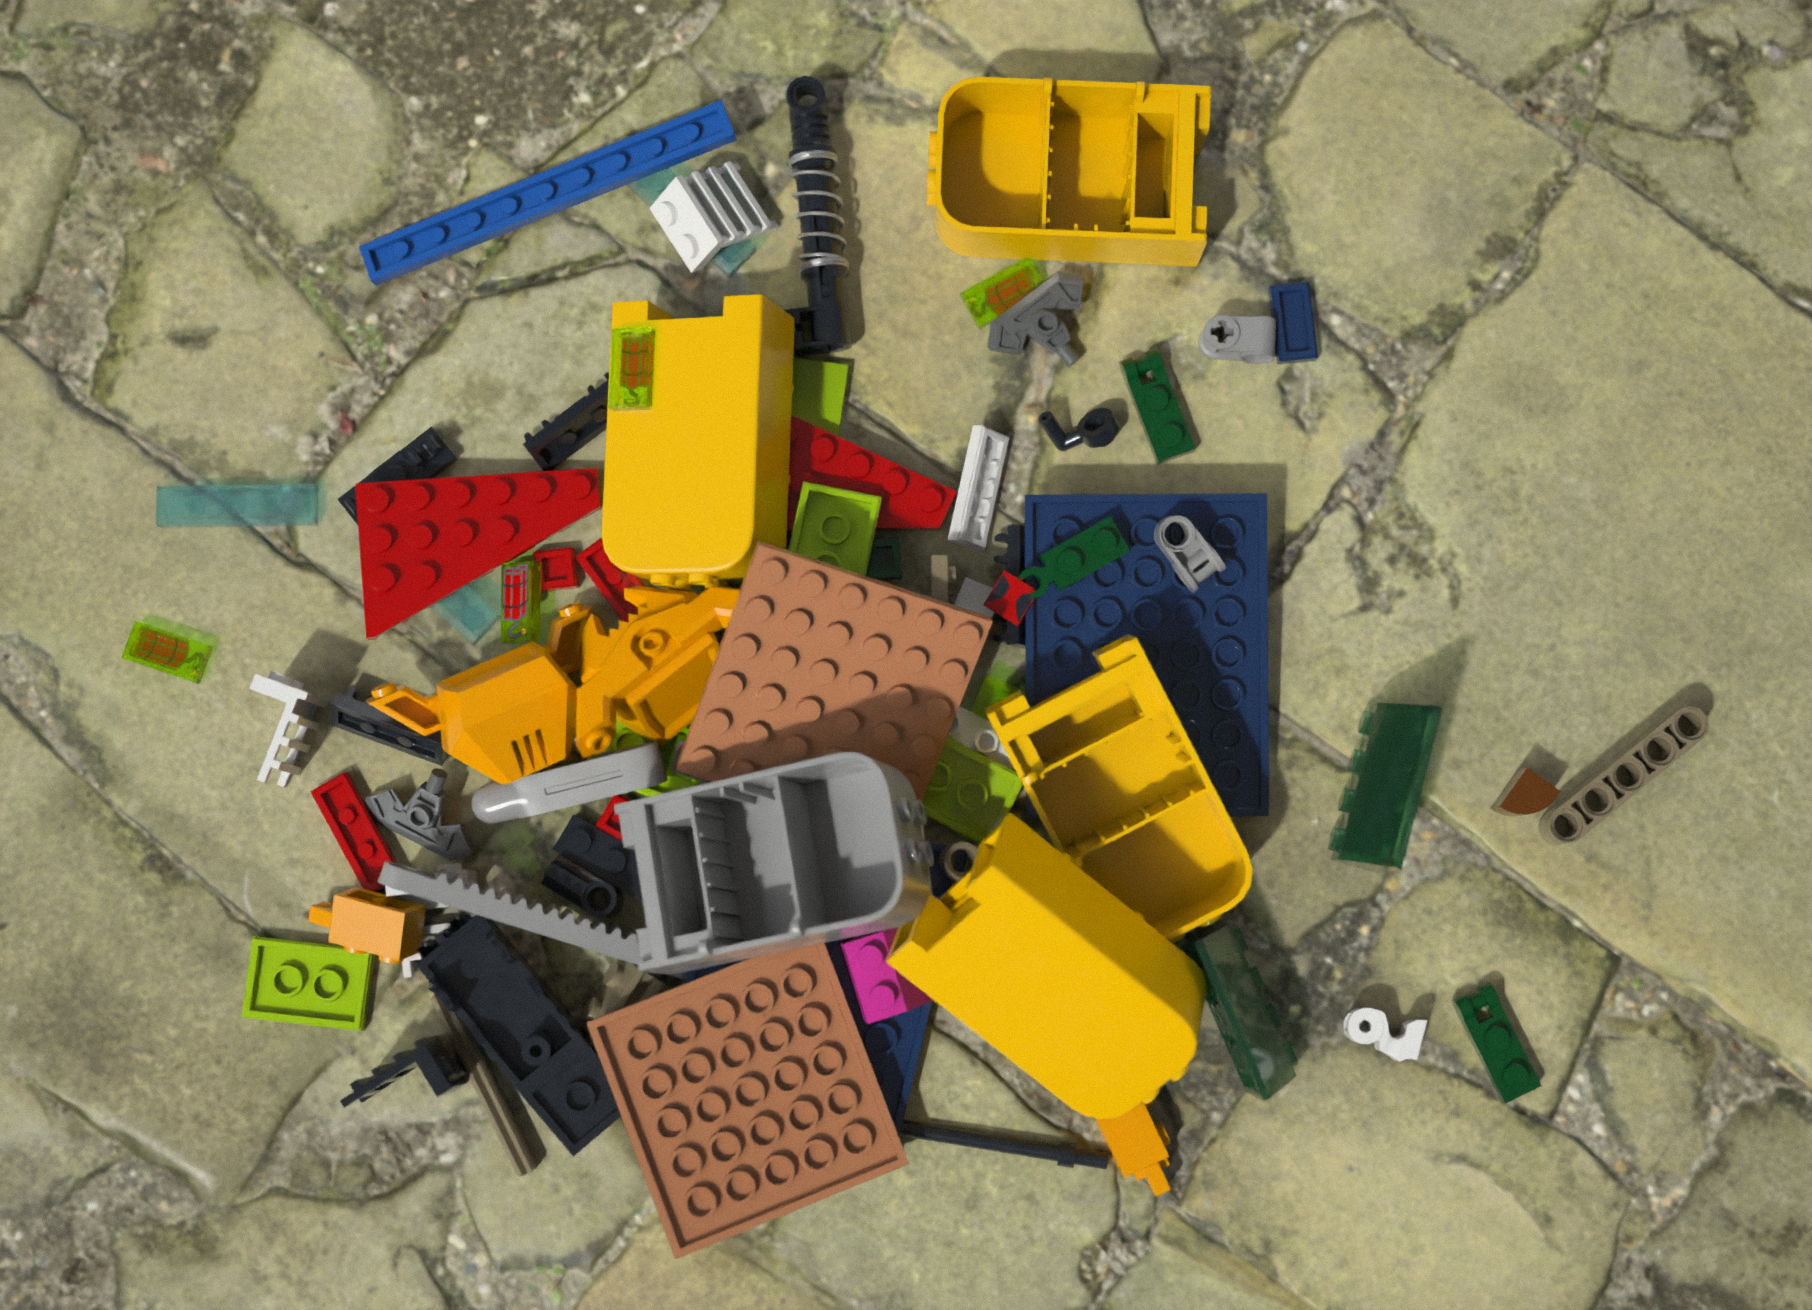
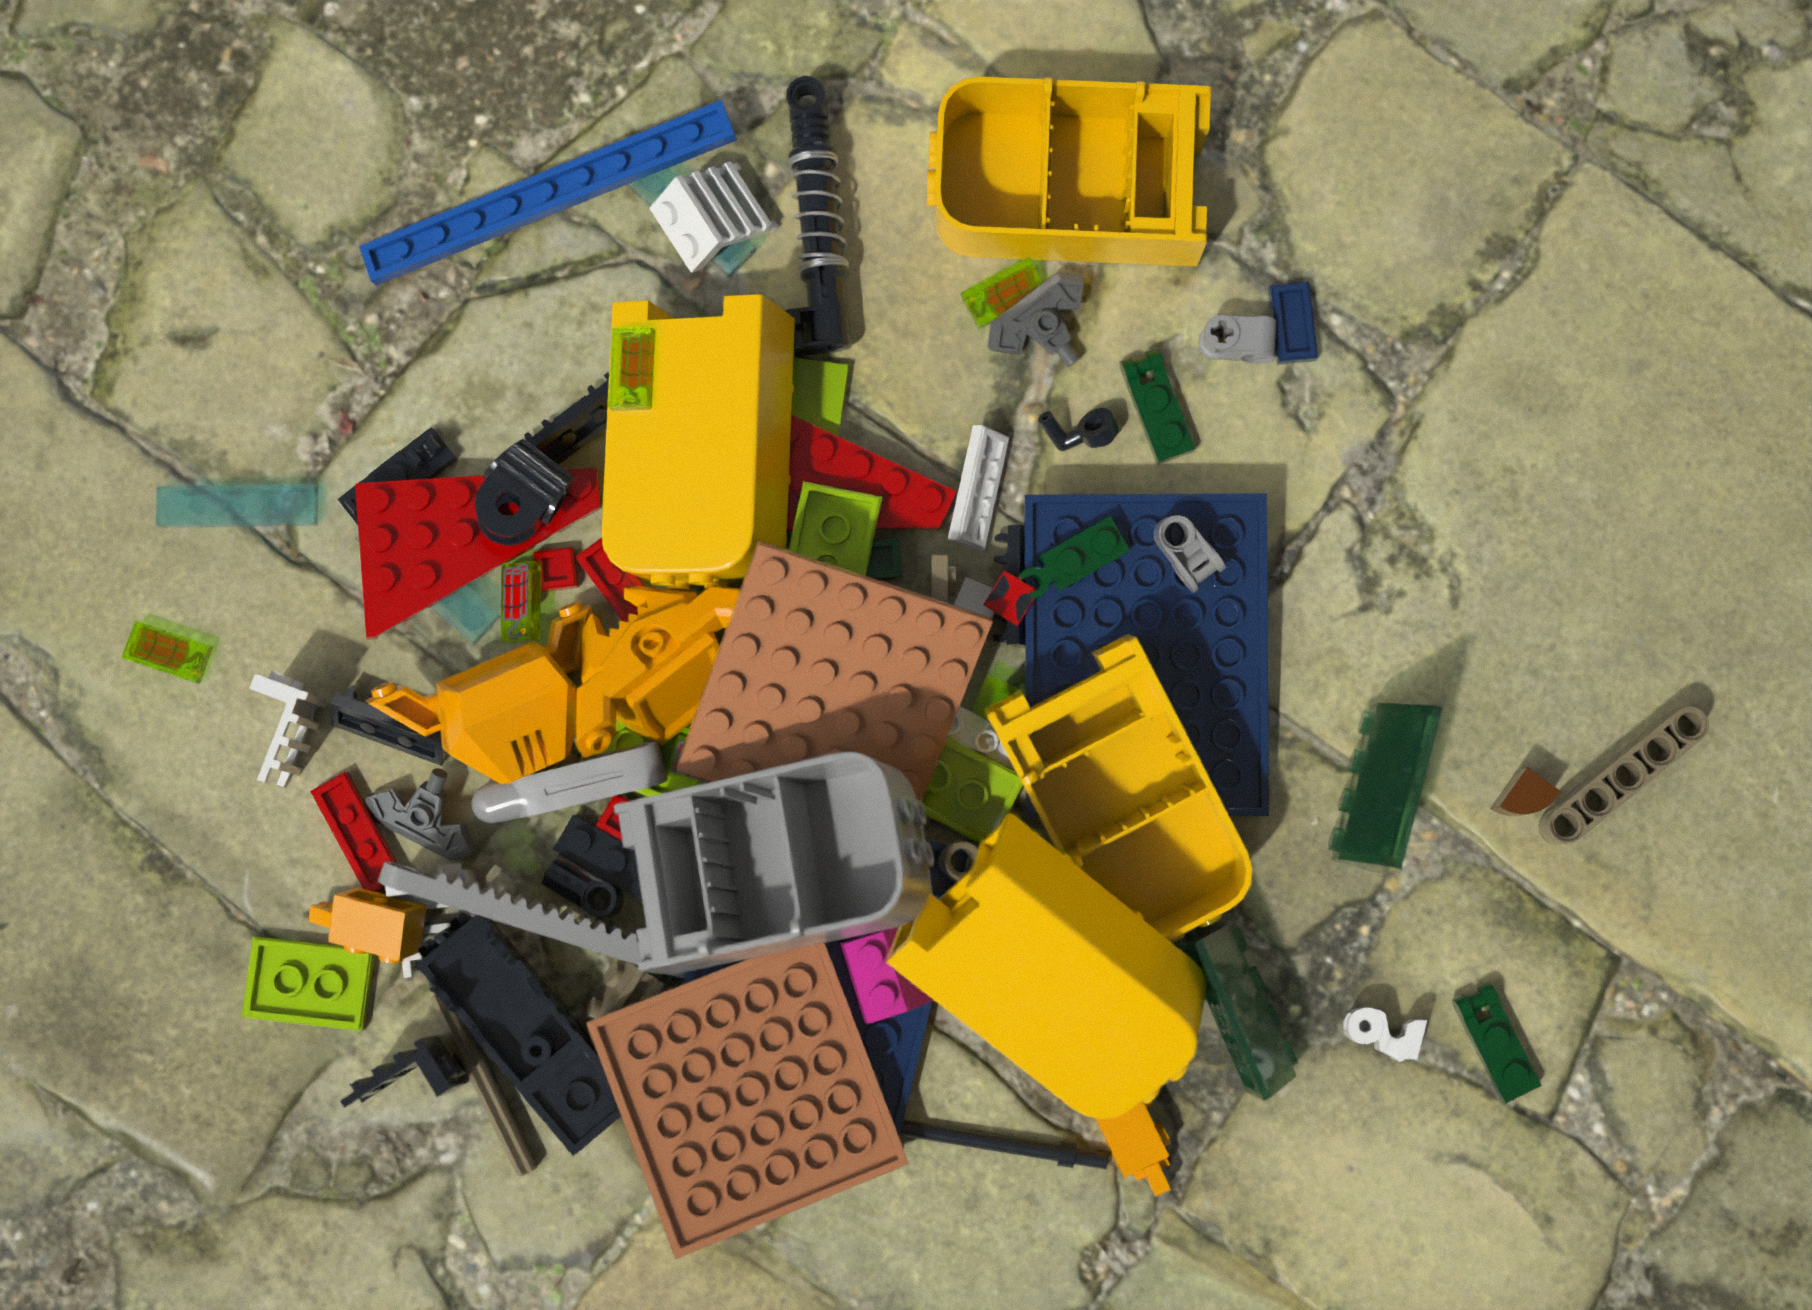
none -> black piece [475,438,575,546]

